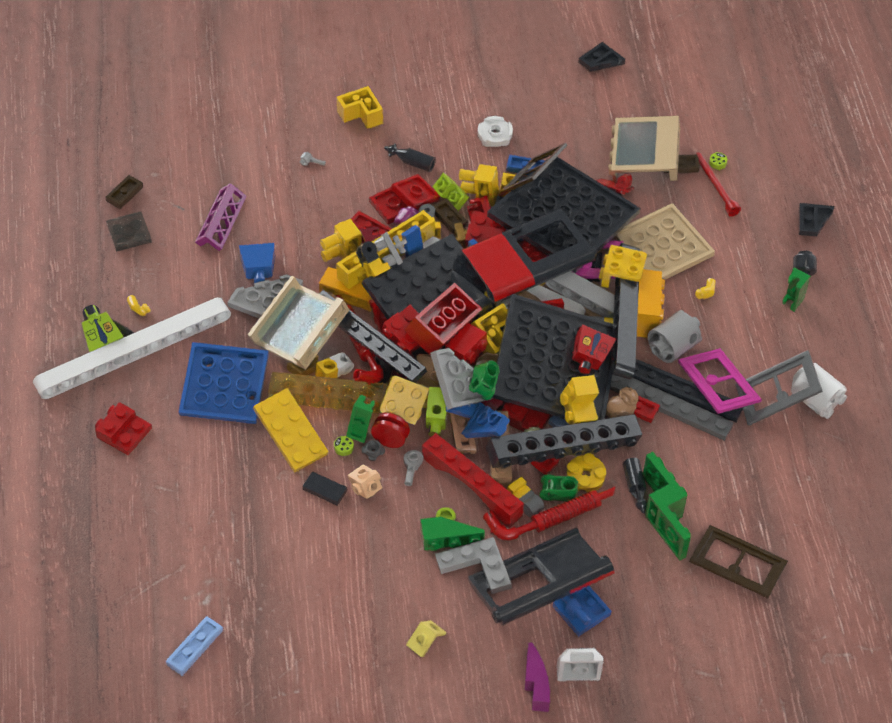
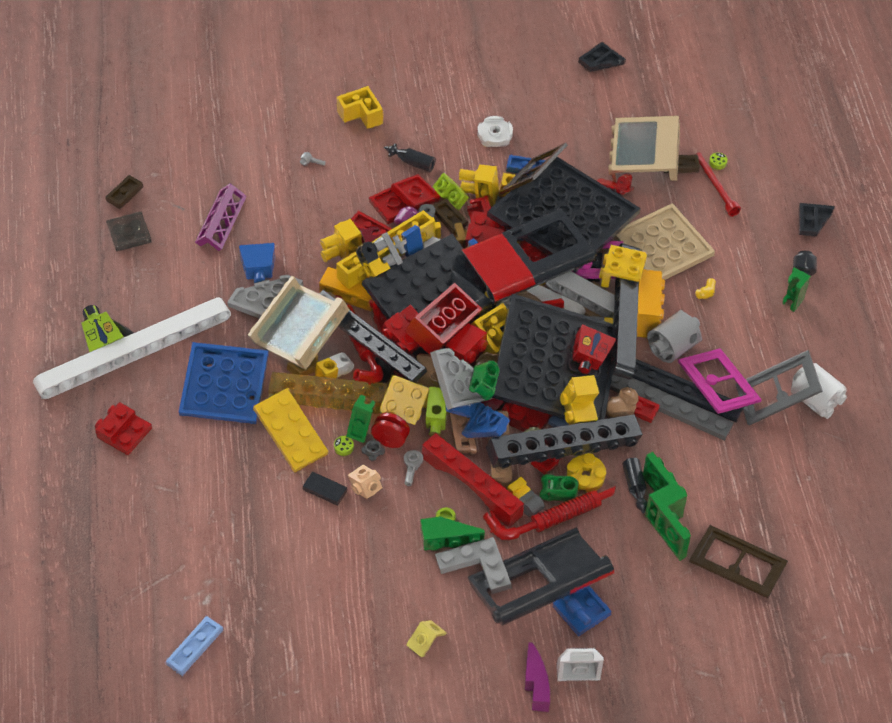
yellow arm [127,295,151,316] -> none

